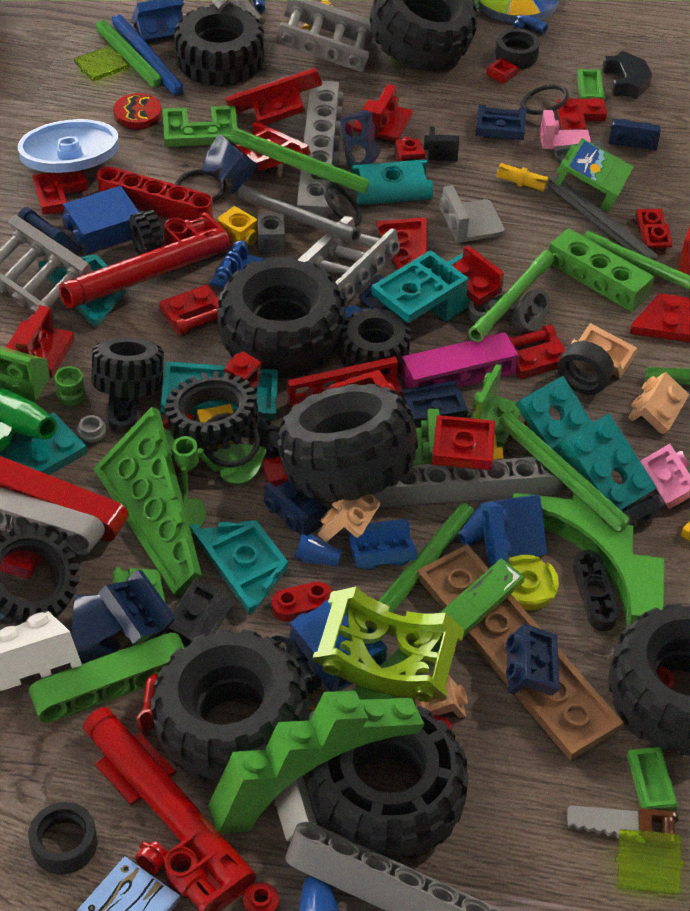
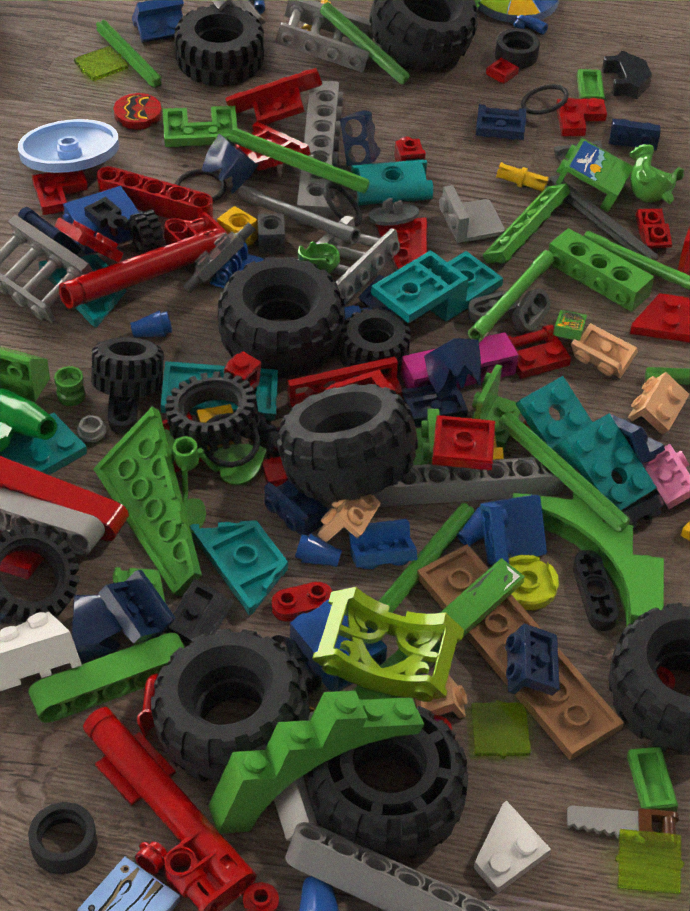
red bracket [5,305,74,378] -> none
blue axle [112,14,184,96] -> none
red plate [159,284,219,336] -> none
red bracket [353,84,413,141] -> none
black bracket [424,126,459,161] -> none
red bracket [452,245,504,306] -> none
bright pink bracket [540,110,591,150] -> none
black tyre [557,341,614,395] -> none
none -> red wing [54,217,124,263]
none -> black plate [84,197,129,236]
none -> blue cone [130,310,172,338]
none -> dark grey plate [183,222,256,293]
none -> bright green hair [298,241,340,273]
none -> bright green axle [320,2,410,85]
none -> dark grey piece [368,198,419,226]
none -> dark blue piece [424,338,481,399]
none -> clear neon green piece [471,700,531,759]
none -> white wing [474,801,551,894]
none -> bright green plate [483,183,570,264]
none -> bright green tile [553,310,587,341]
none -> dark blue bracket [610,414,665,463]
none -> bright green hair [629,144,684,204]

